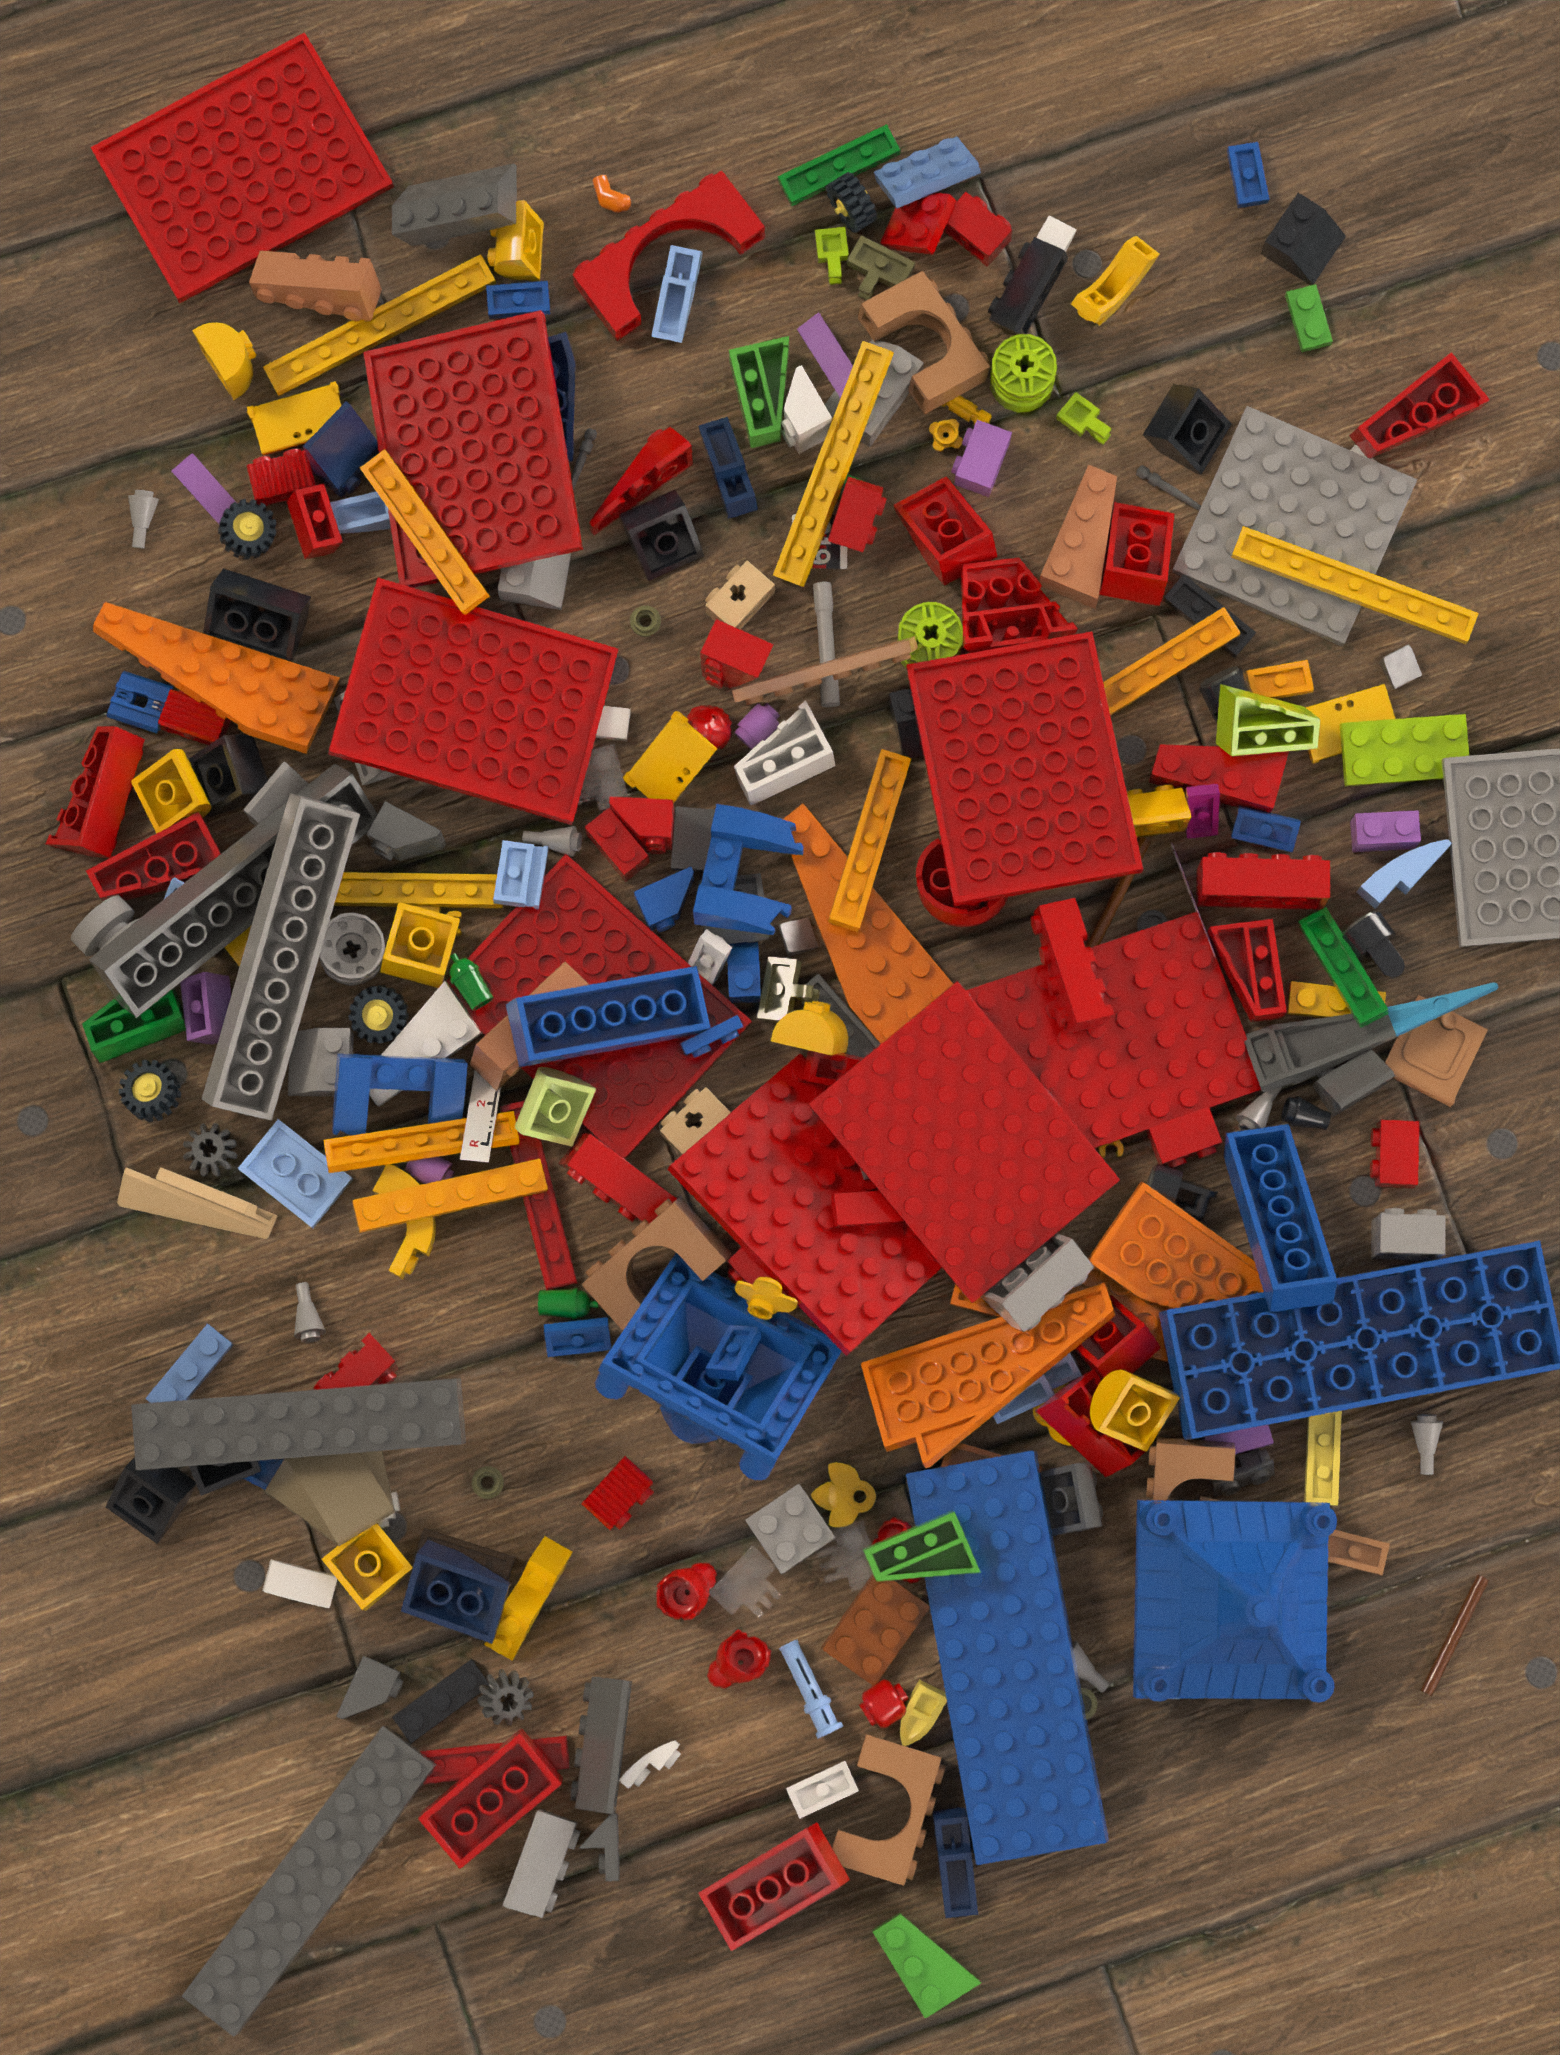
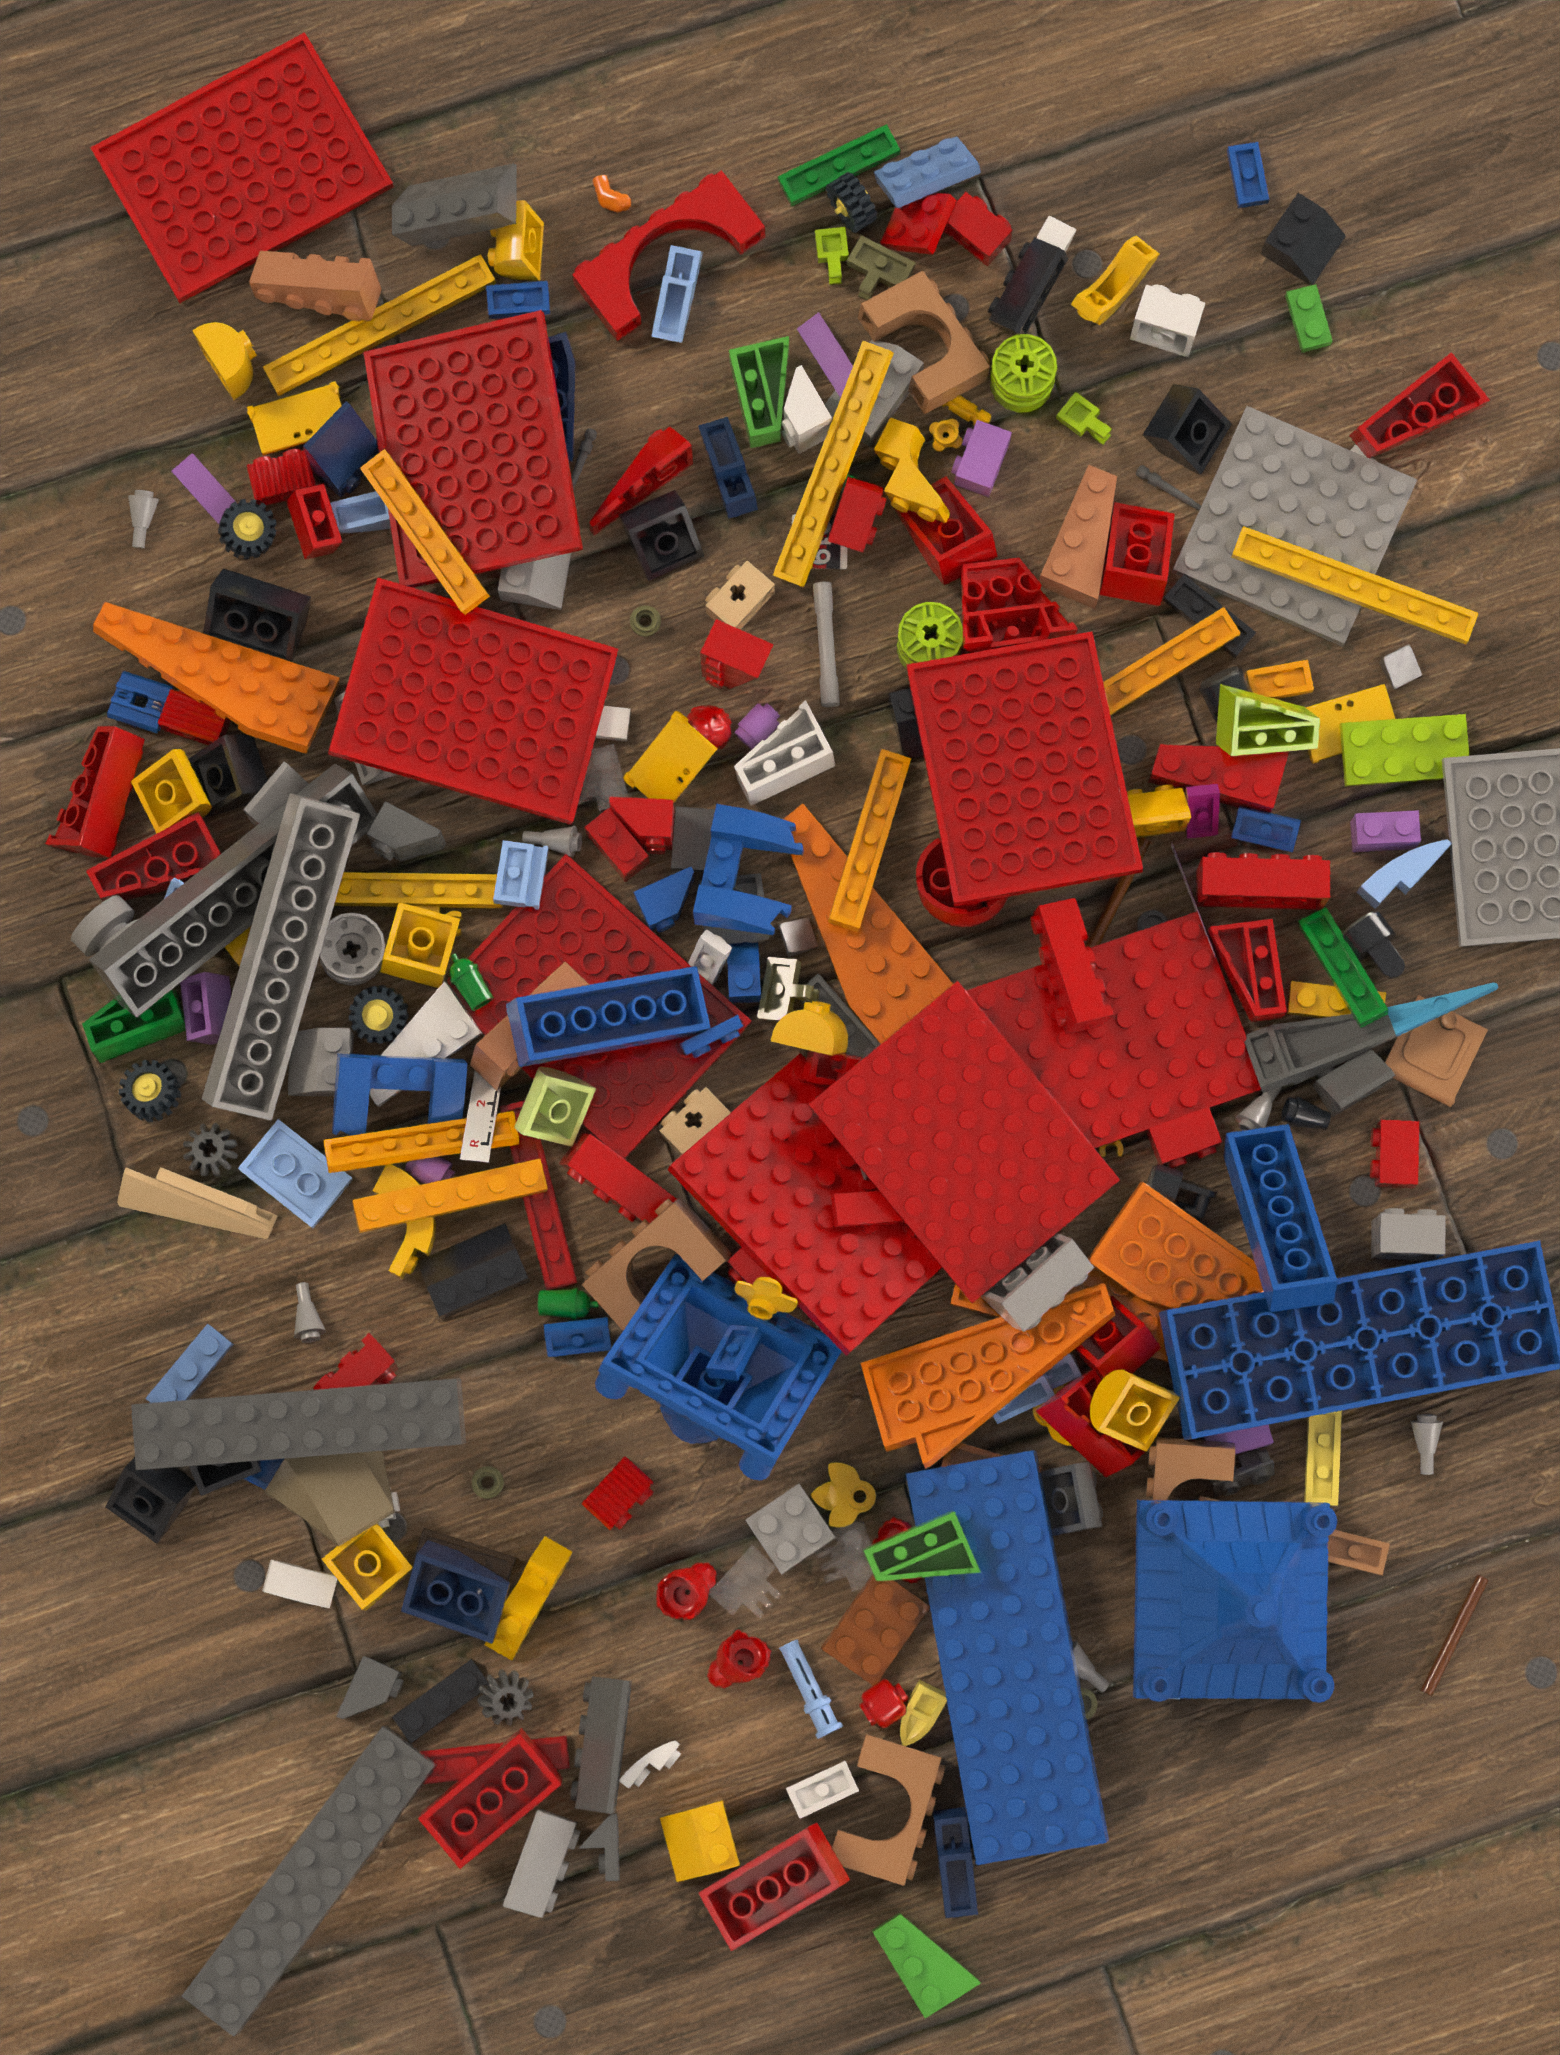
medium nougat plate [732,636,918,705] -> none
none -> black slope [418,1223,530,1320]
none -> yellow slope [660,1800,740,1882]
none -> yellow arch [874,417,950,523]
none -> white brick [1130,285,1205,357]

